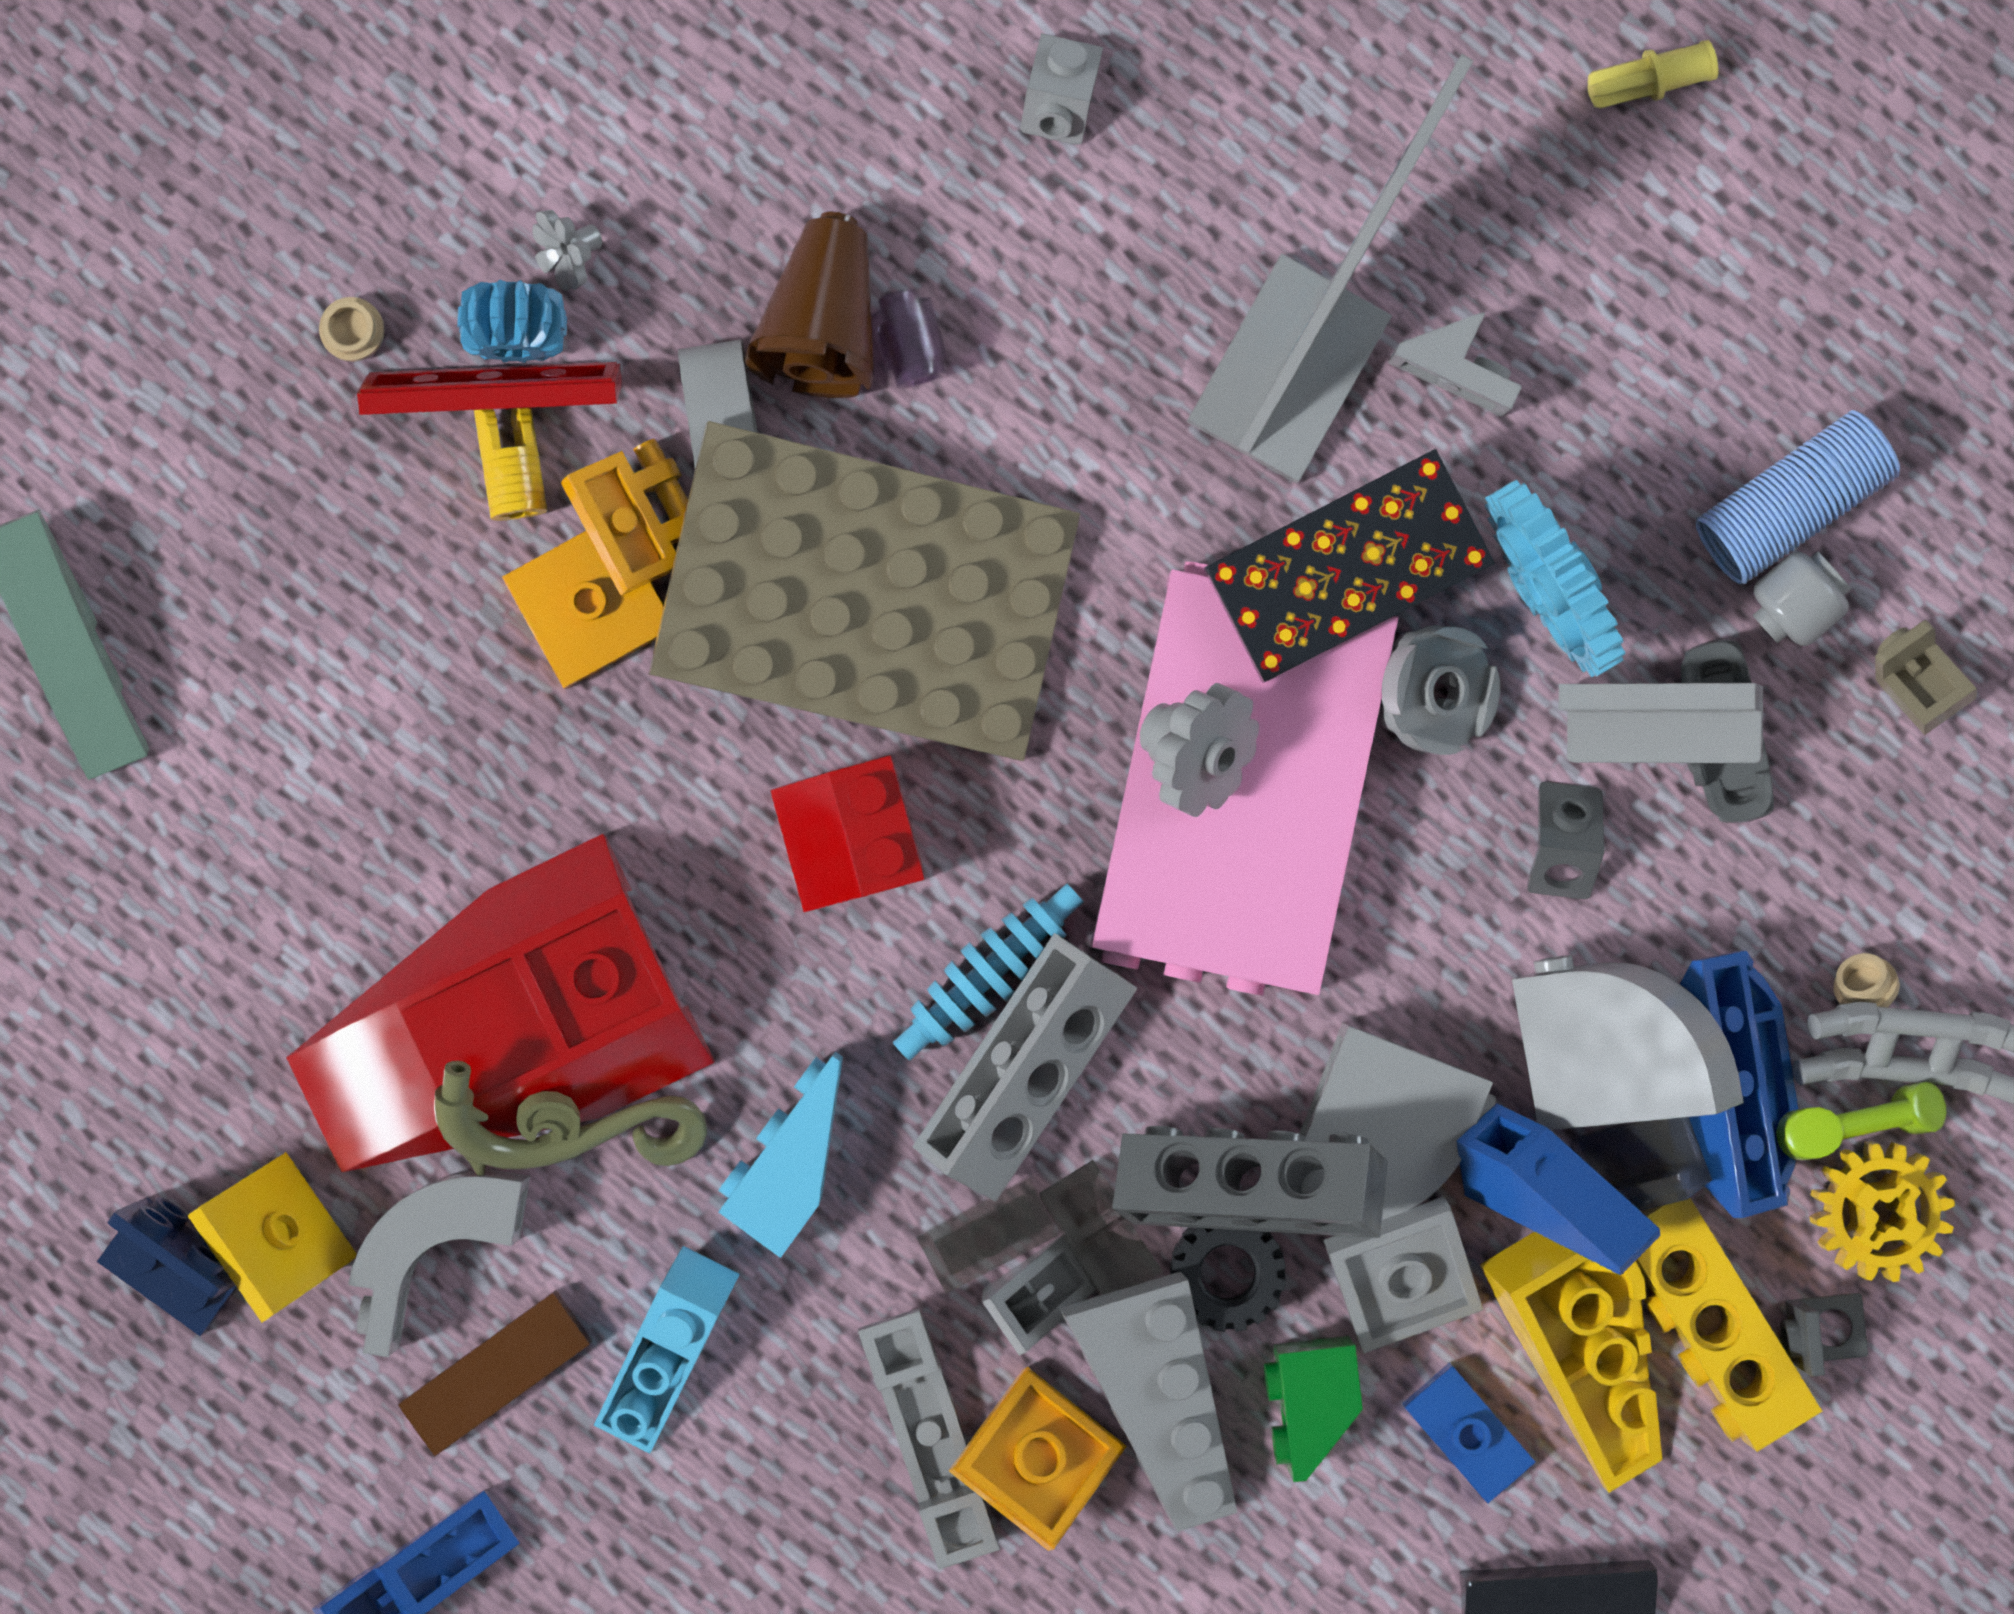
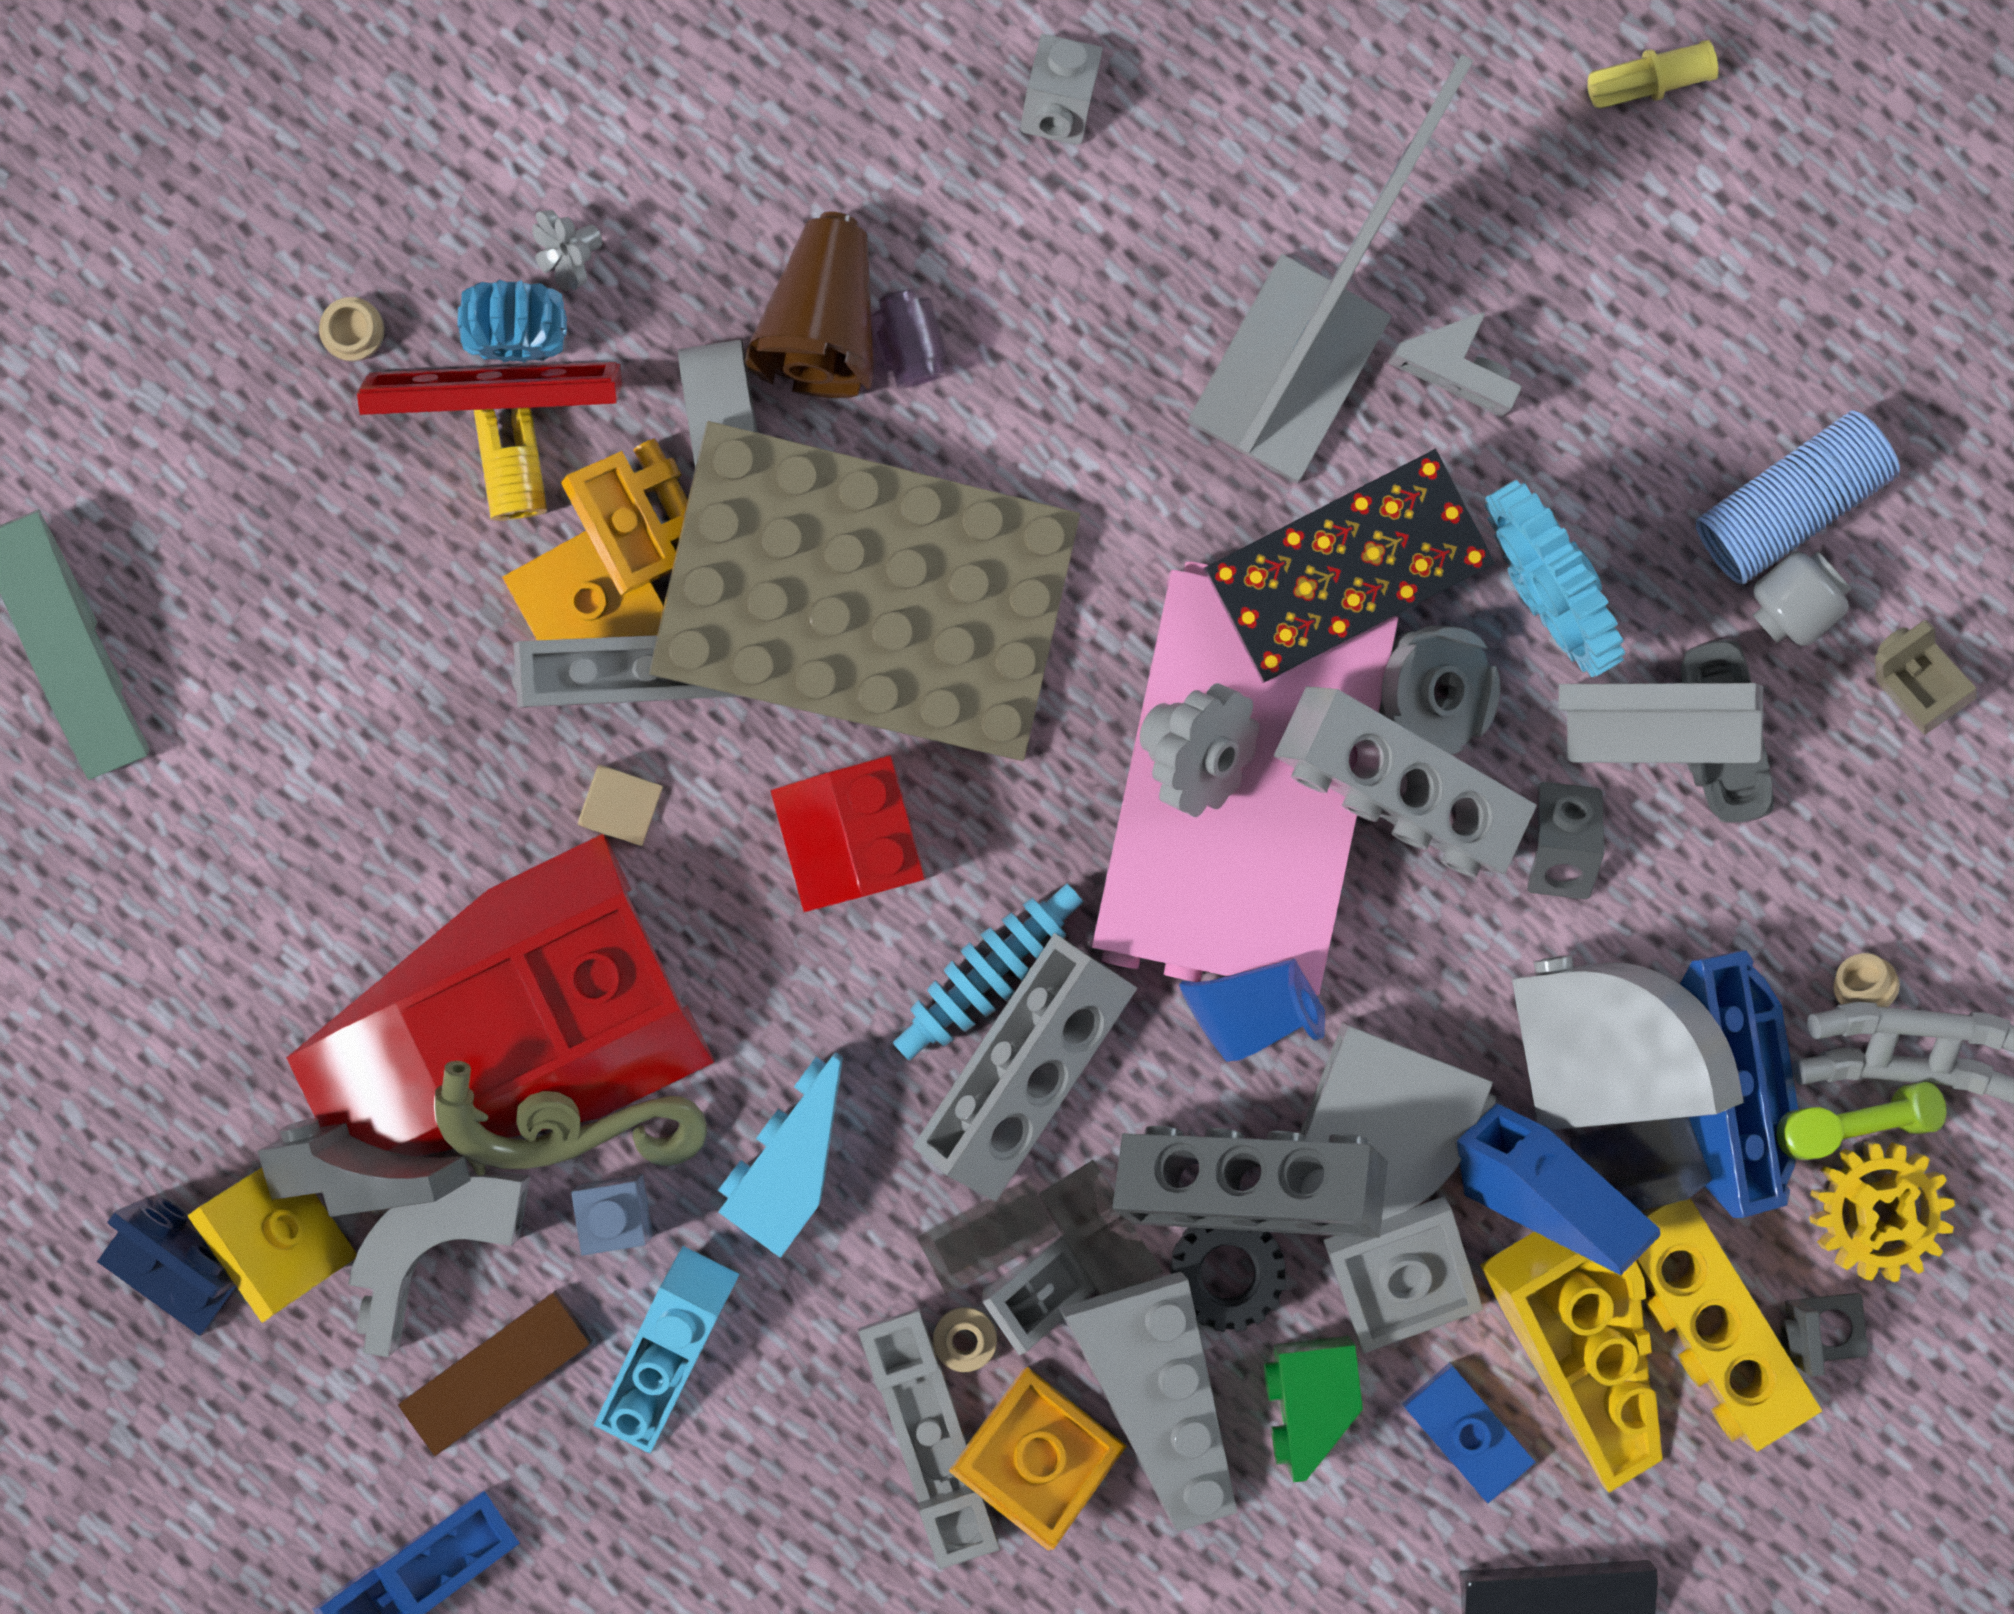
none -> dark grey slope [257,1118,471,1217]
none -> light grey piece [512,635,742,708]
none -> sand blue brick [571,1174,653,1256]
none -> tan slope [578,765,663,846]
none -> tan plate [933,1307,997,1372]
none -> blue piece [1179,959,1325,1062]
none -> light grey brick [1274,686,1537,878]

